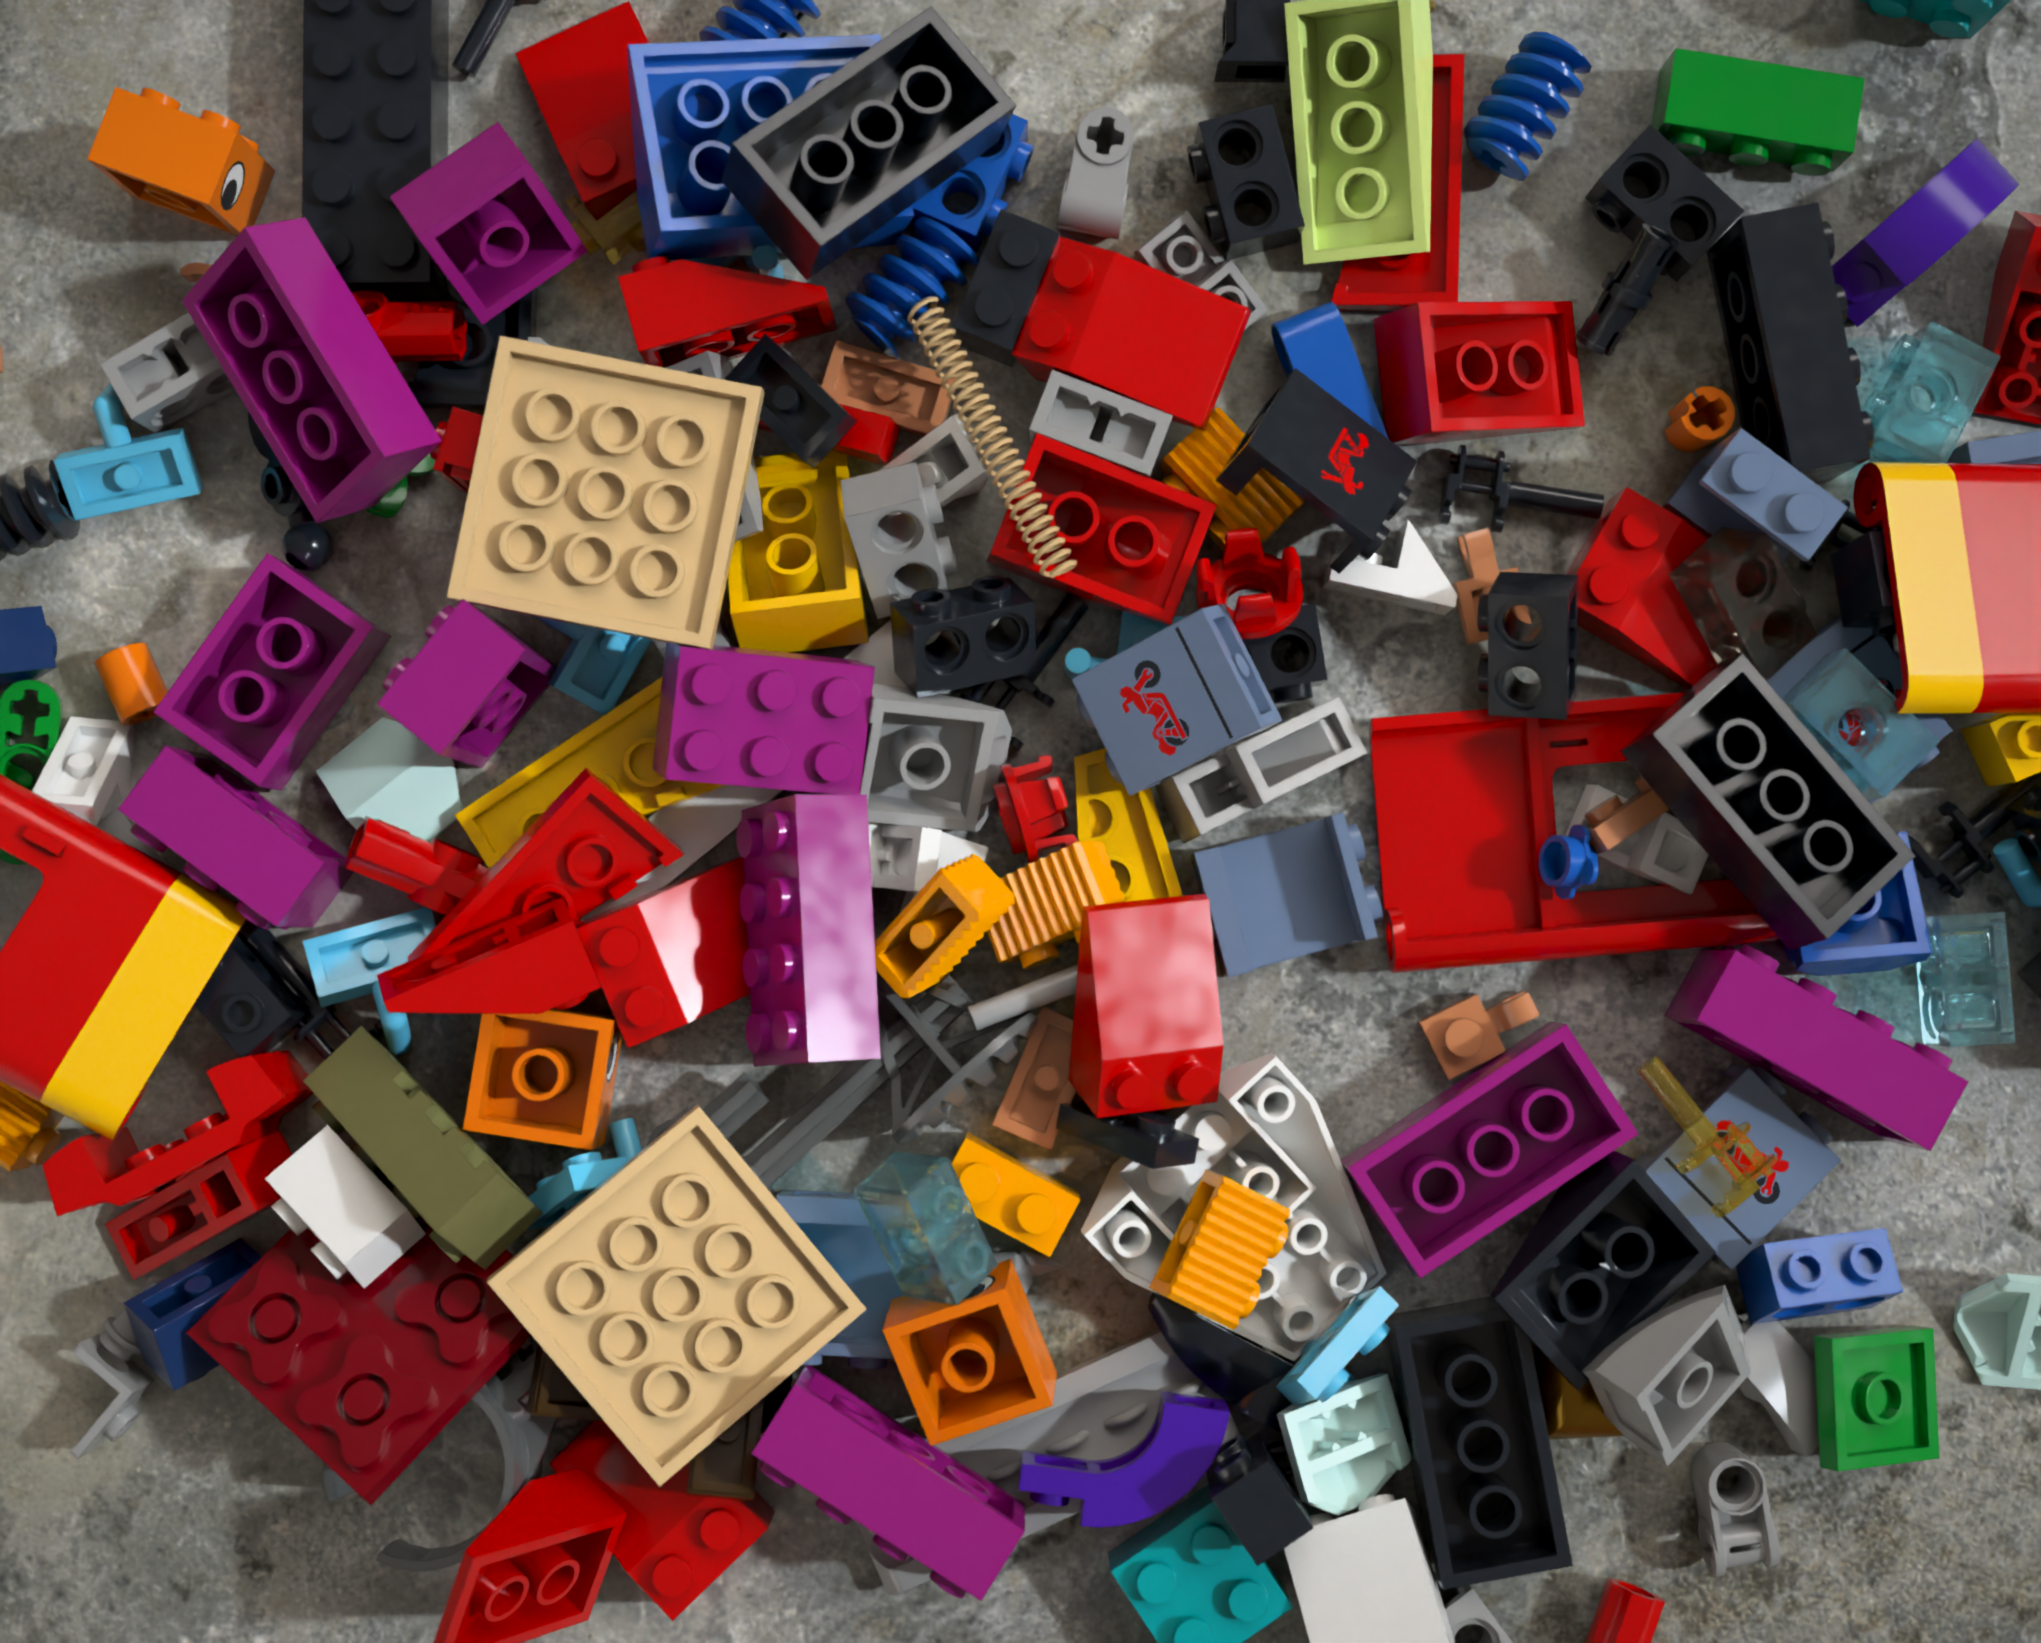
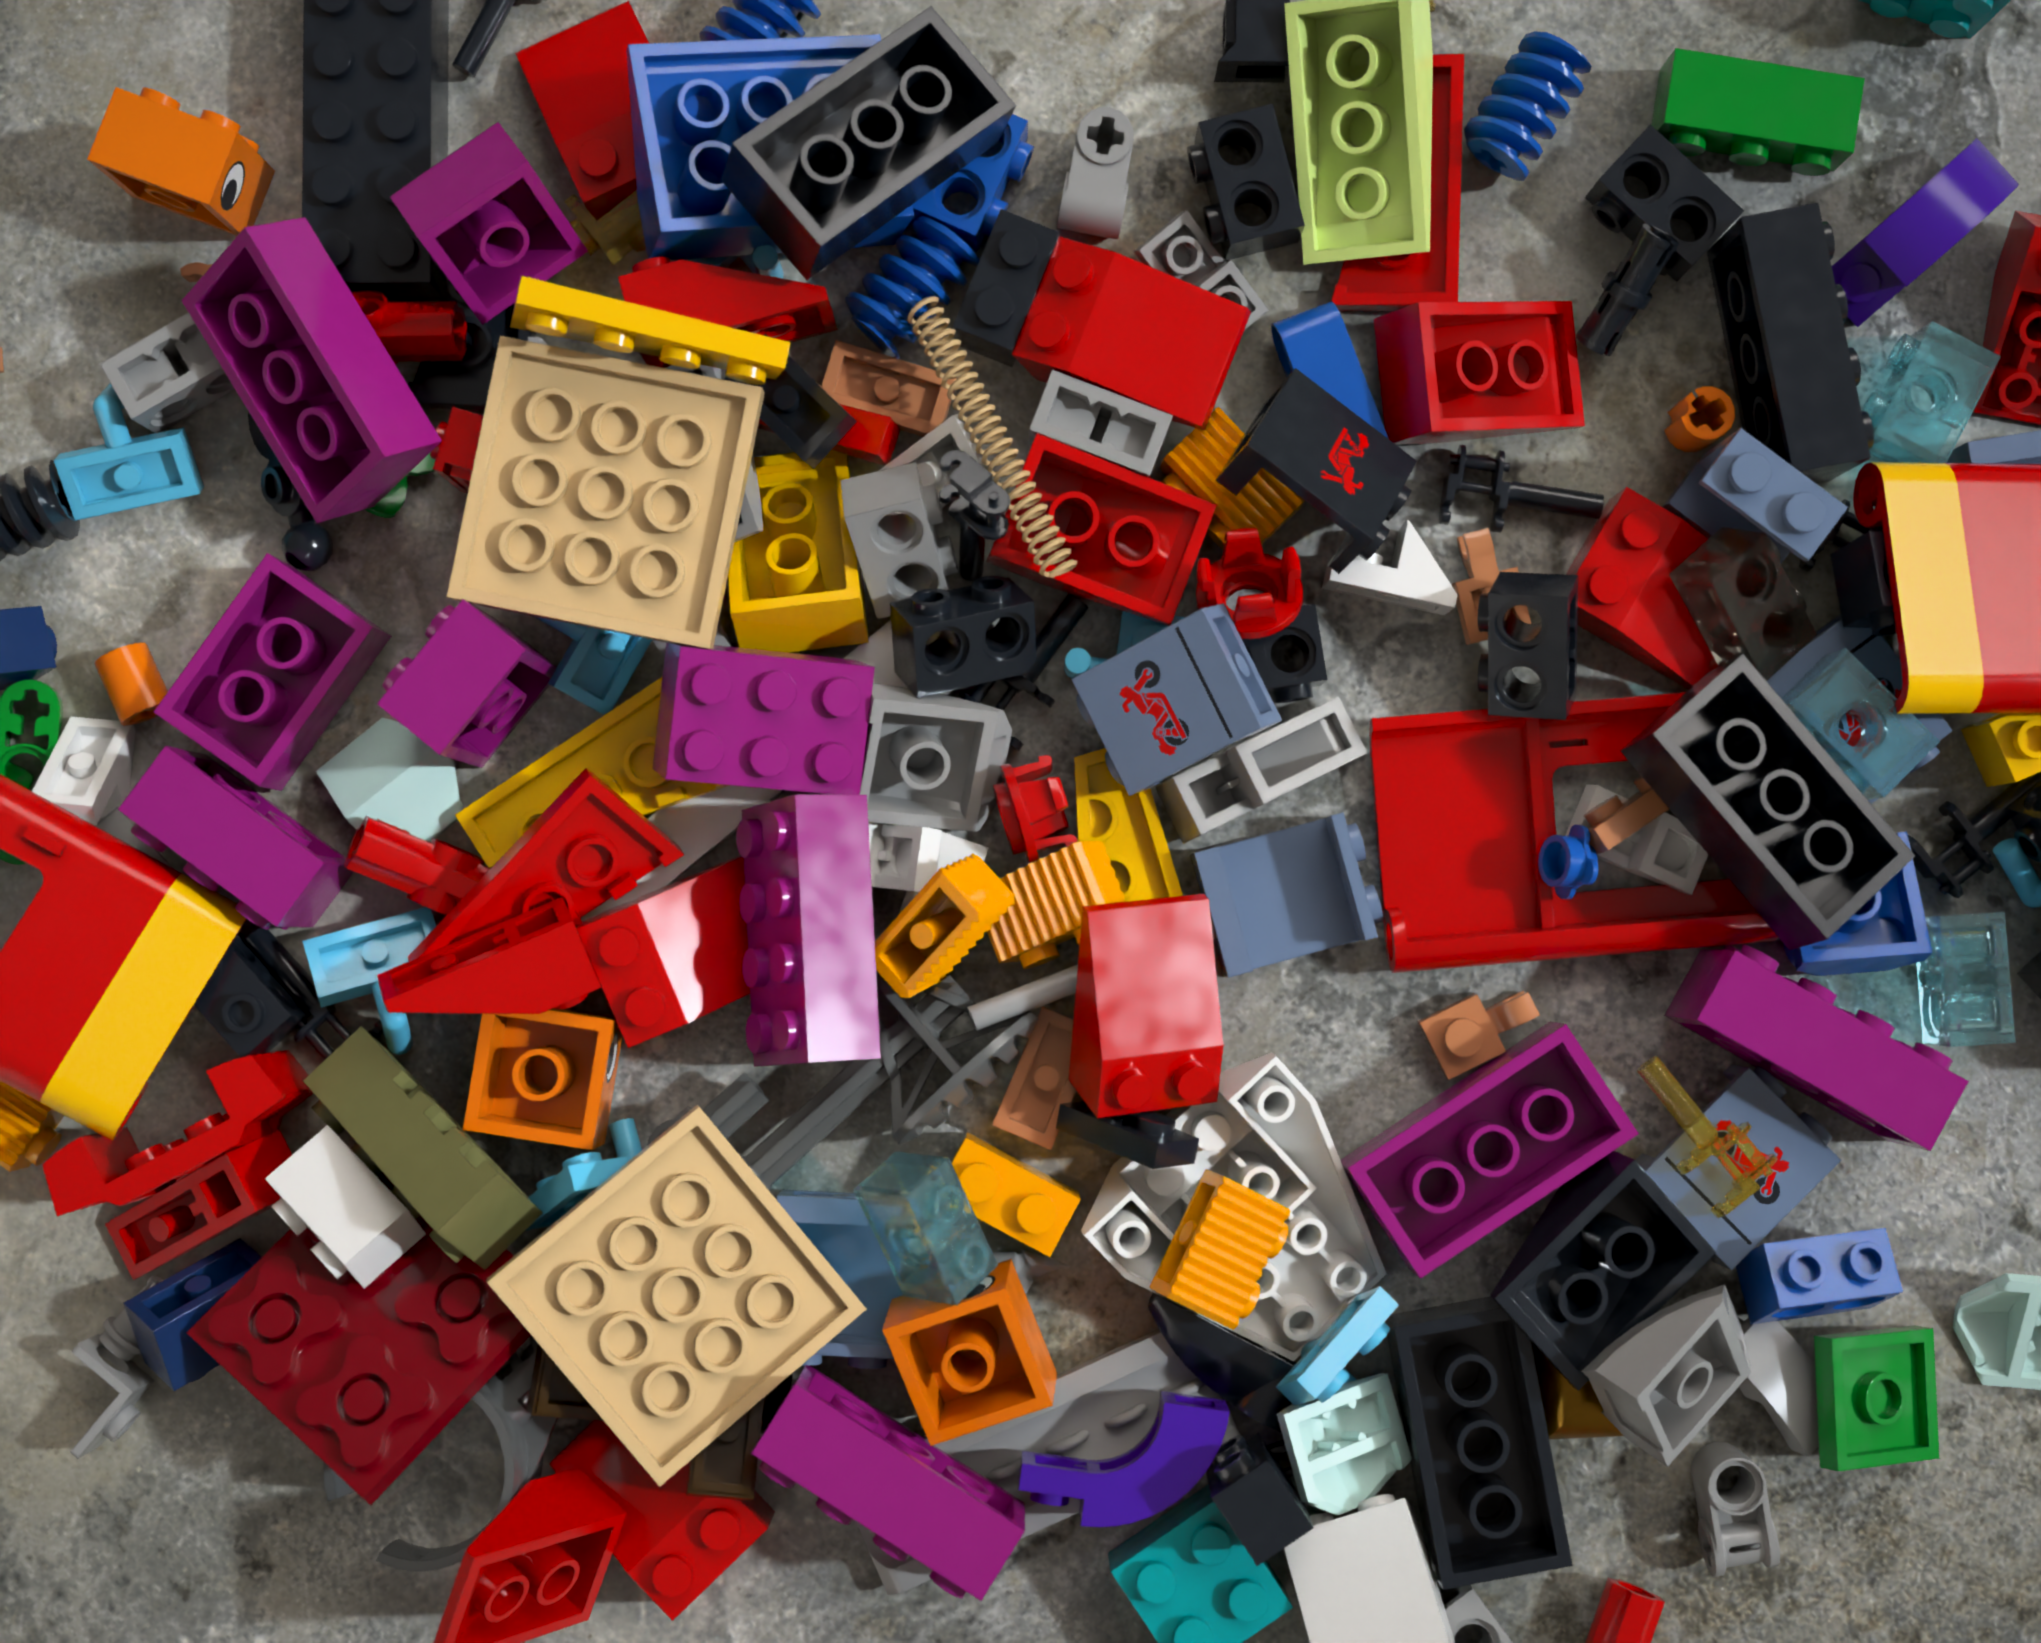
none -> yellow wing [510,276,790,385]
none -> black piece [939,450,1010,581]

